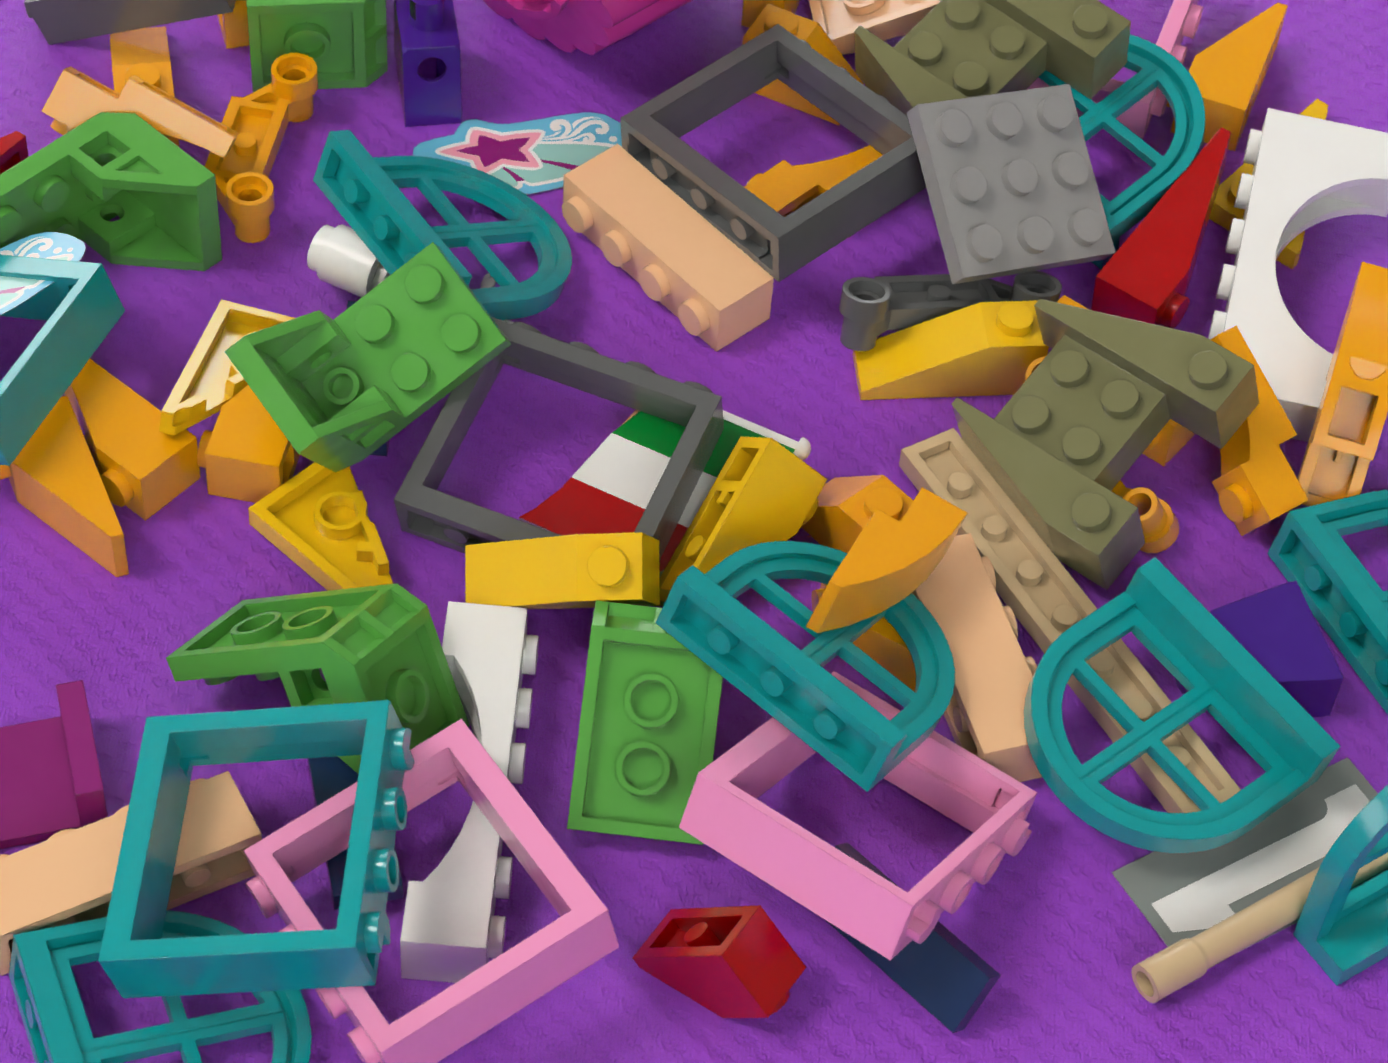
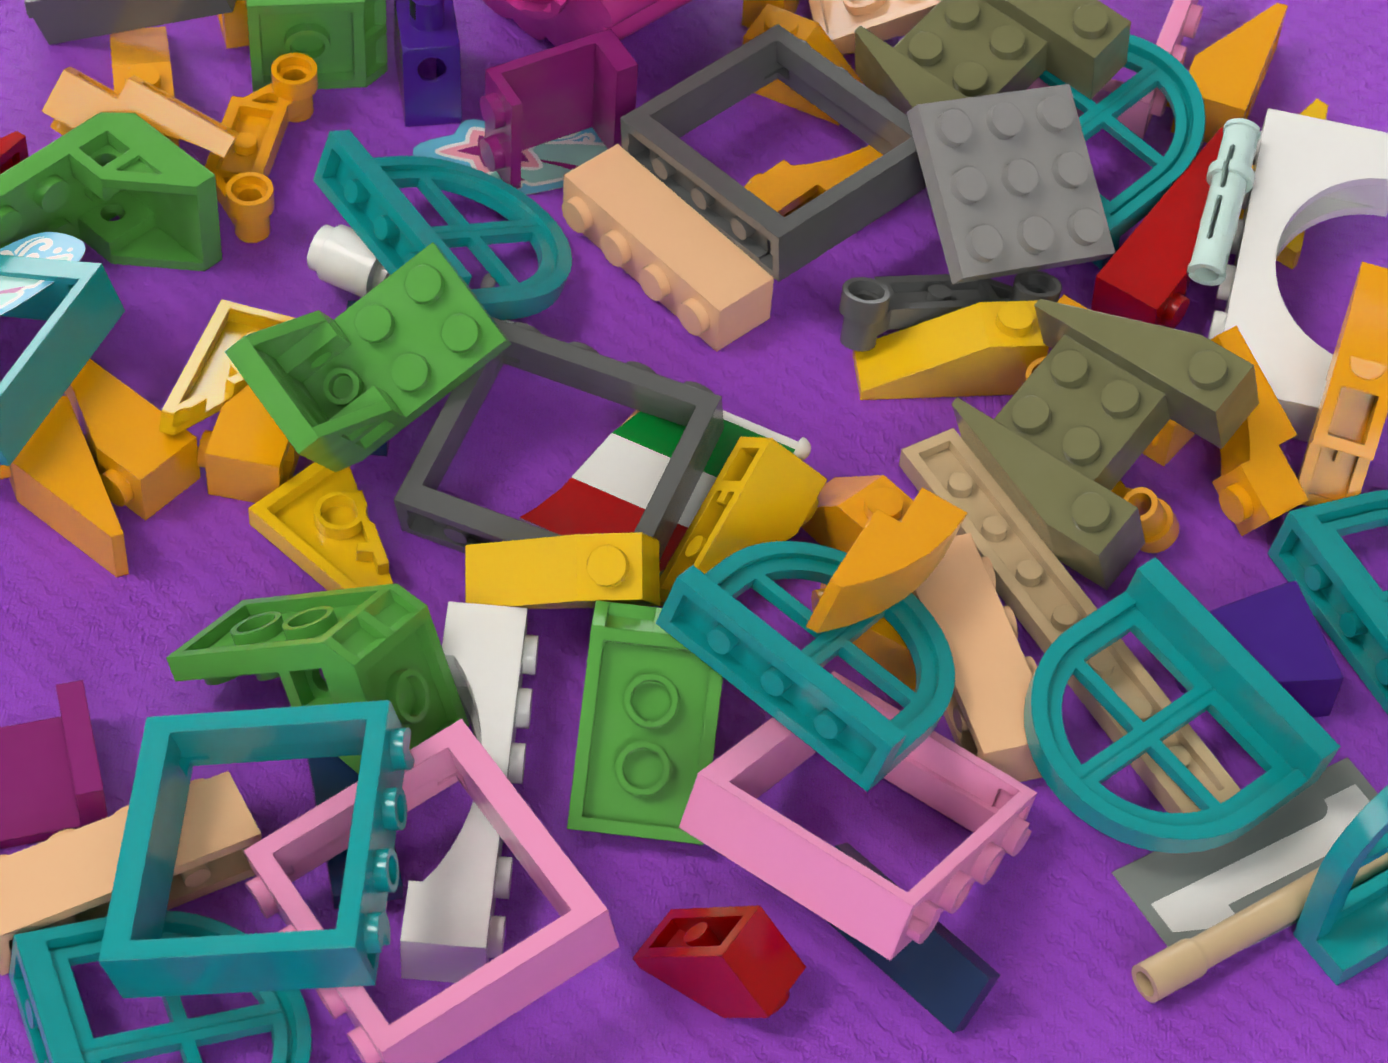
none -> magenta panel [480,29,638,189]
none -> light aqua pin [1187,118,1261,286]

